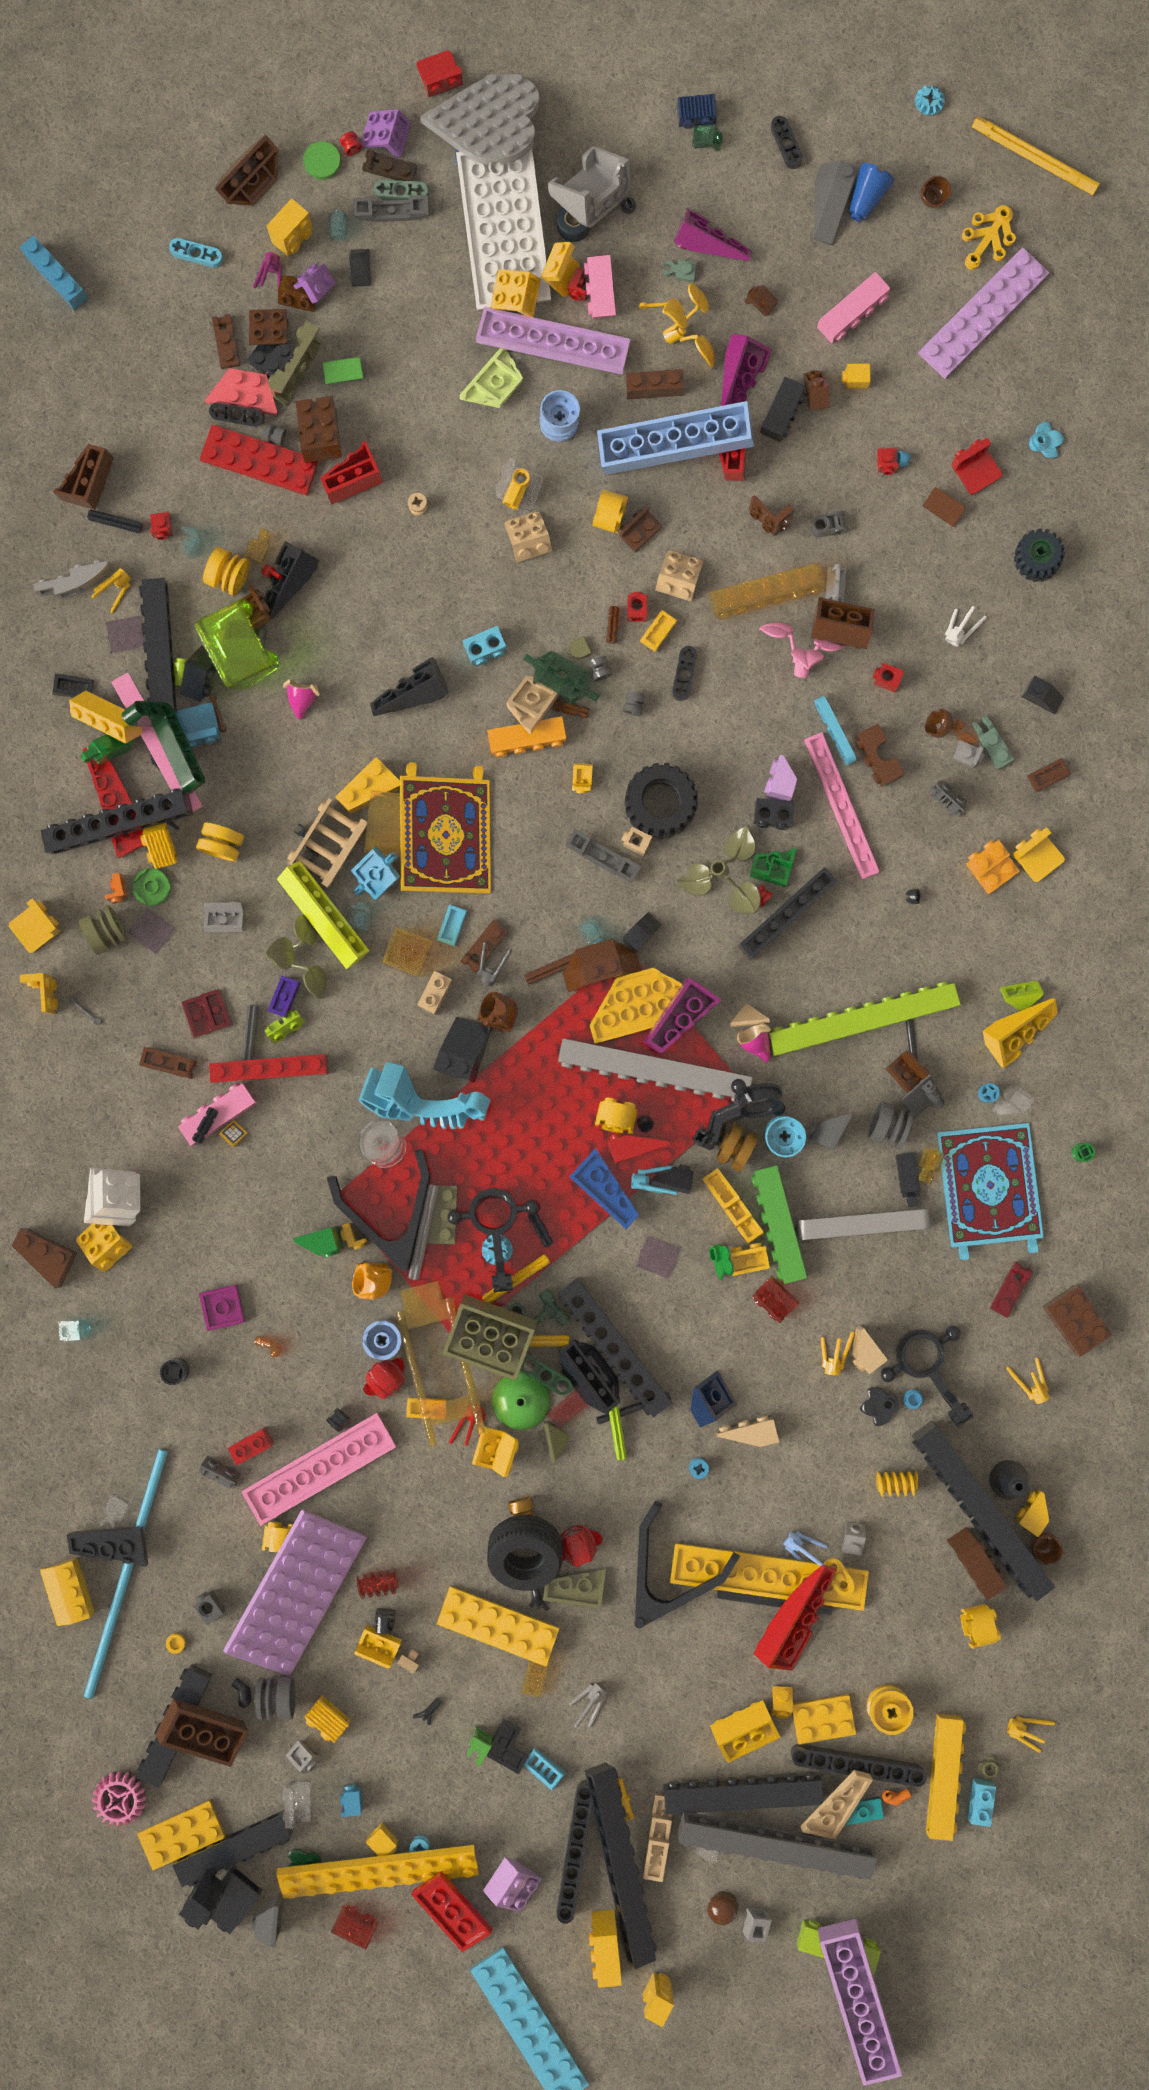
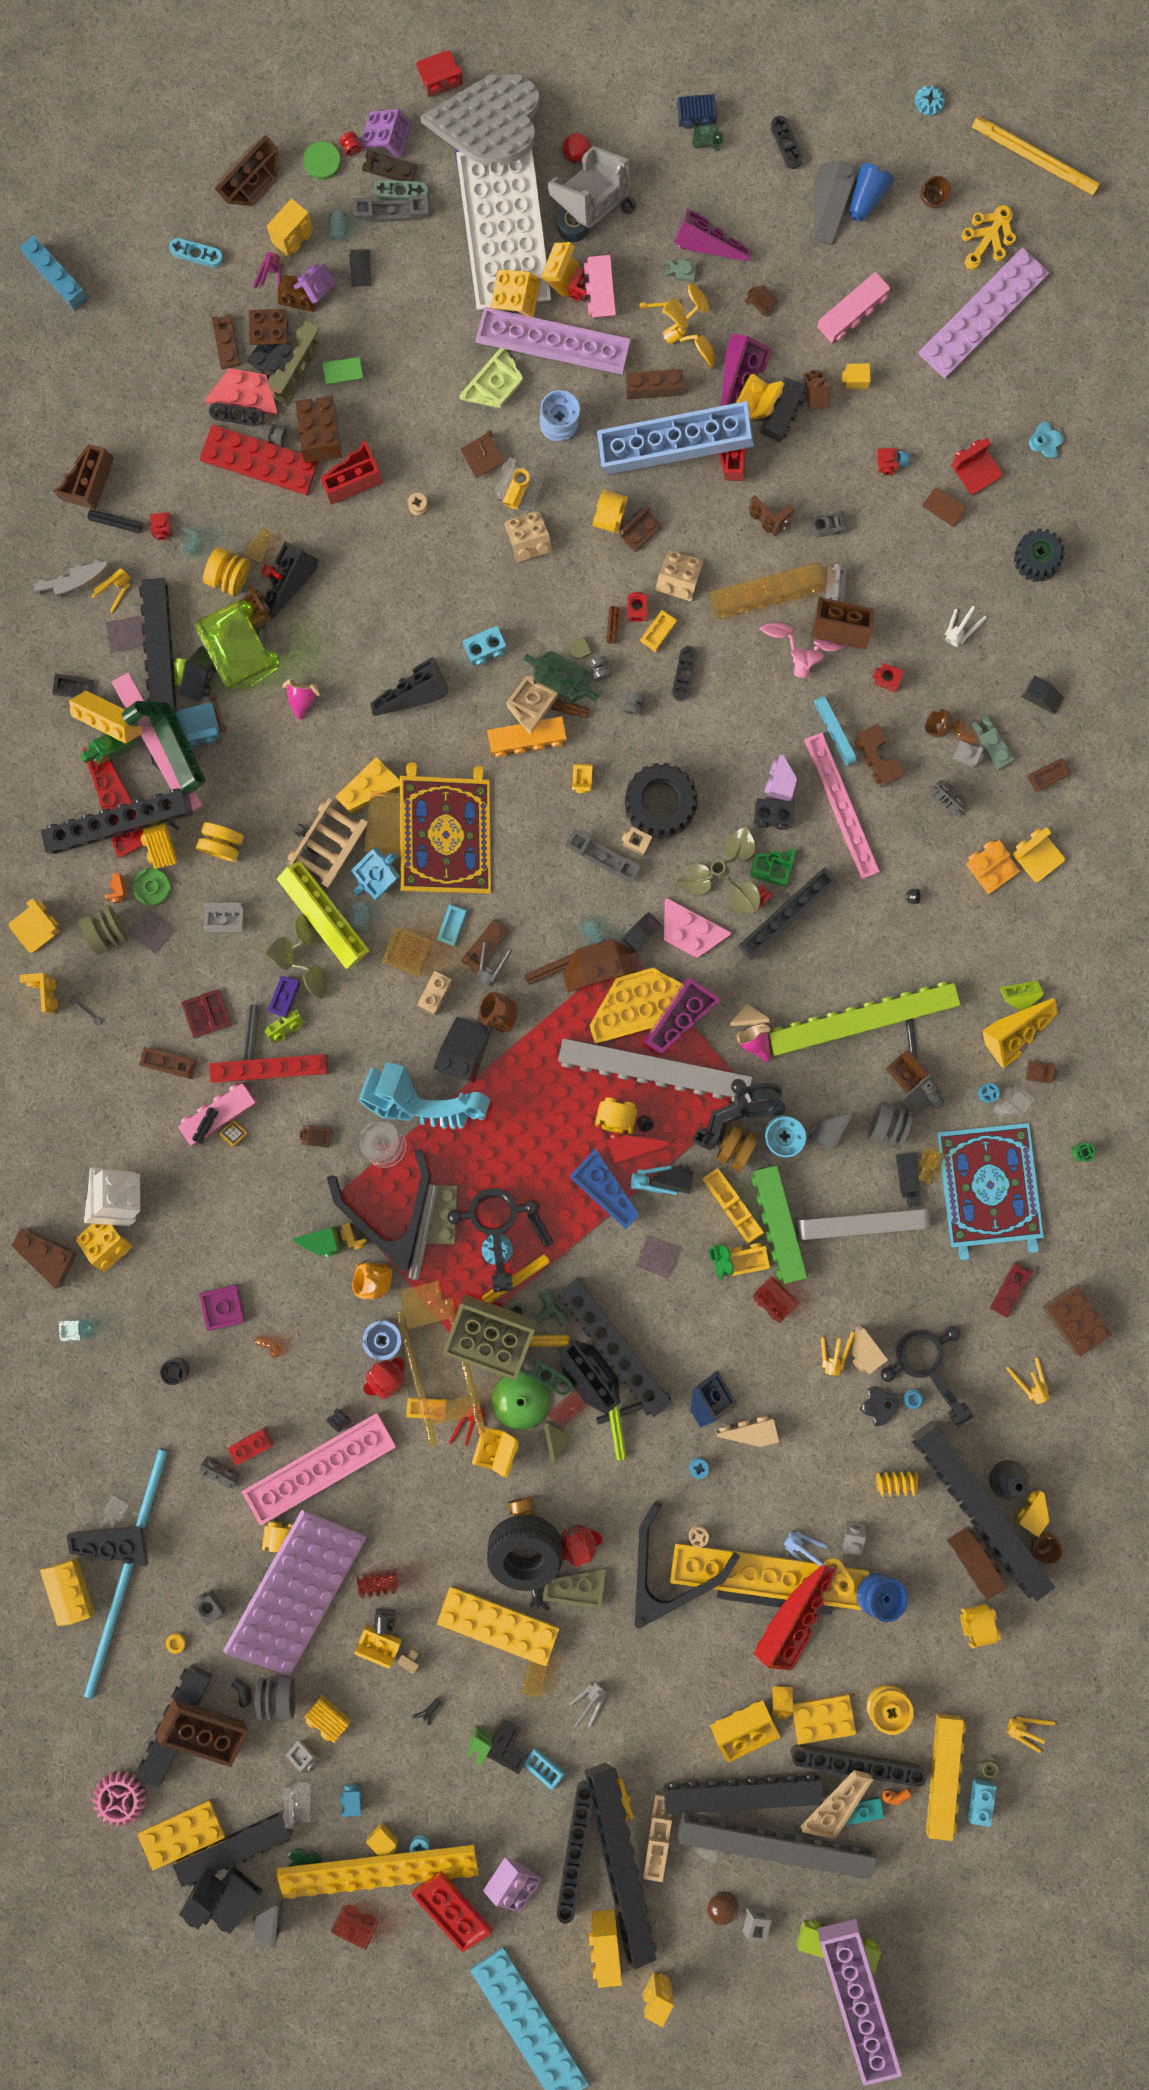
none -> reddish brown bracket [300,1126,331,1148]
none -> reddish brown hat [460,430,505,478]
none -> red hair [562,133,591,164]
none -> bright pink wing [664,898,731,958]
none -> tan wheel [689,1526,709,1548]
none -> yellow bracket [736,374,785,420]
none -> blue wheel [857,1572,908,1622]
none -> reddish brown bracket [1025,1061,1057,1084]

